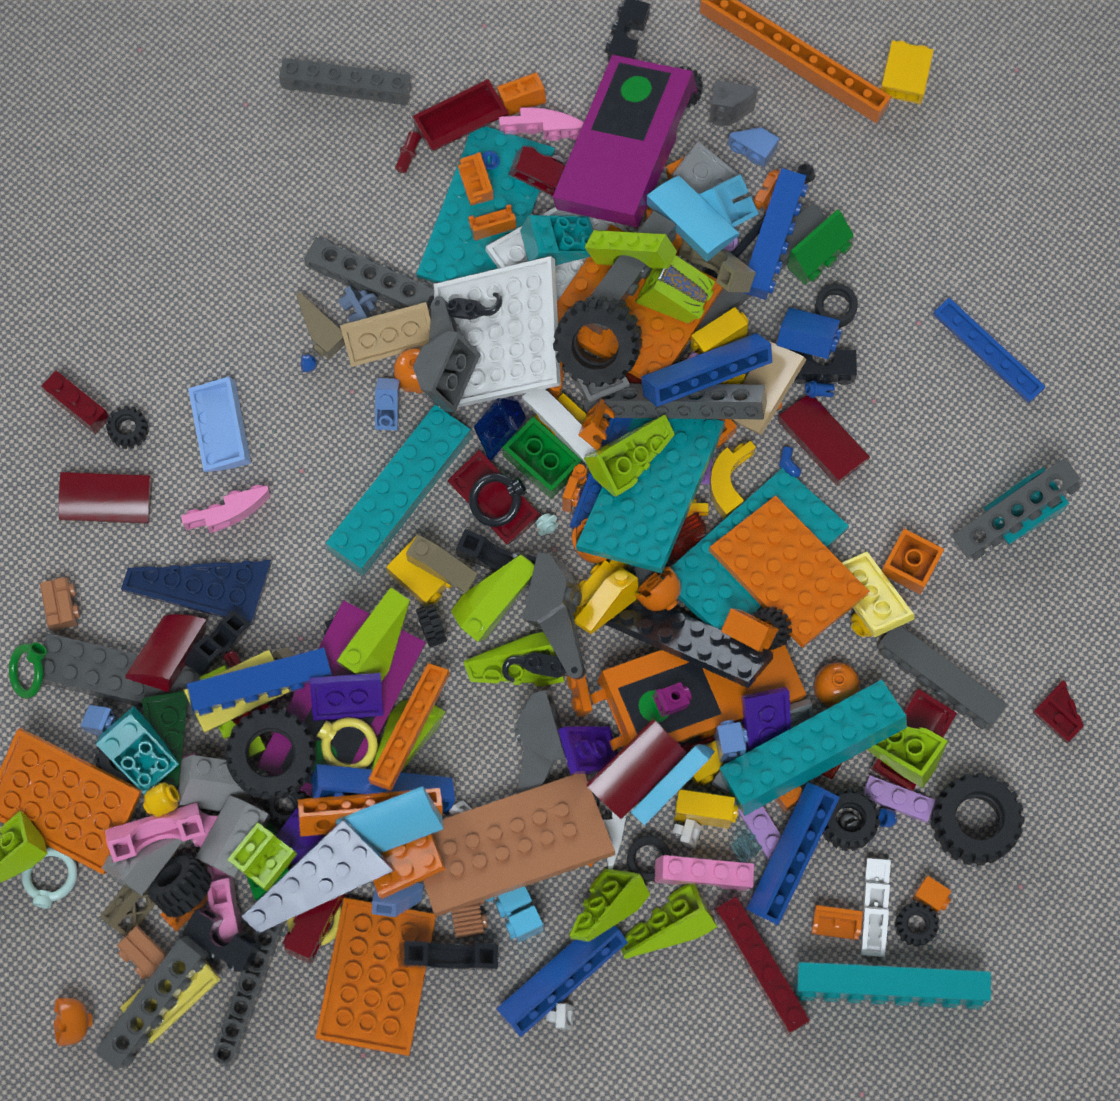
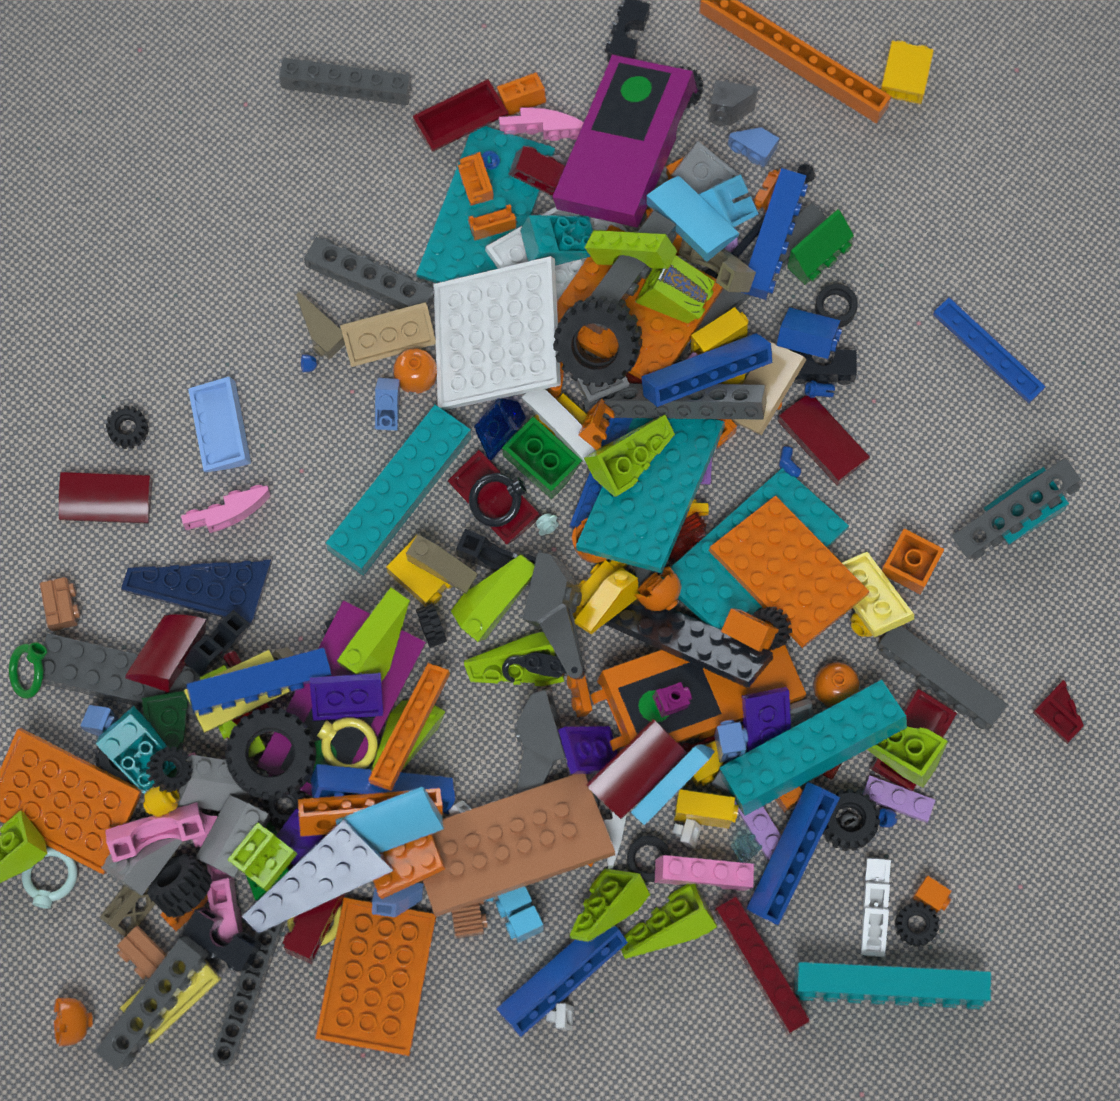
dark red brick [41,370,108,435] -> none
sand blue hips [338,286,377,323] -> none
dark red axle [395,131,421,173] -> none
black arch [399,941,499,971] -> none
dark grey slope [413,292,503,413] -> none
orange plate [562,464,587,513] -> none
yellow arch [710,441,756,519] -> none
orange hinge [811,905,863,940] -> none
black tyre [931,773,1024,866] -> none
none -> black tyre [146,747,193,792]

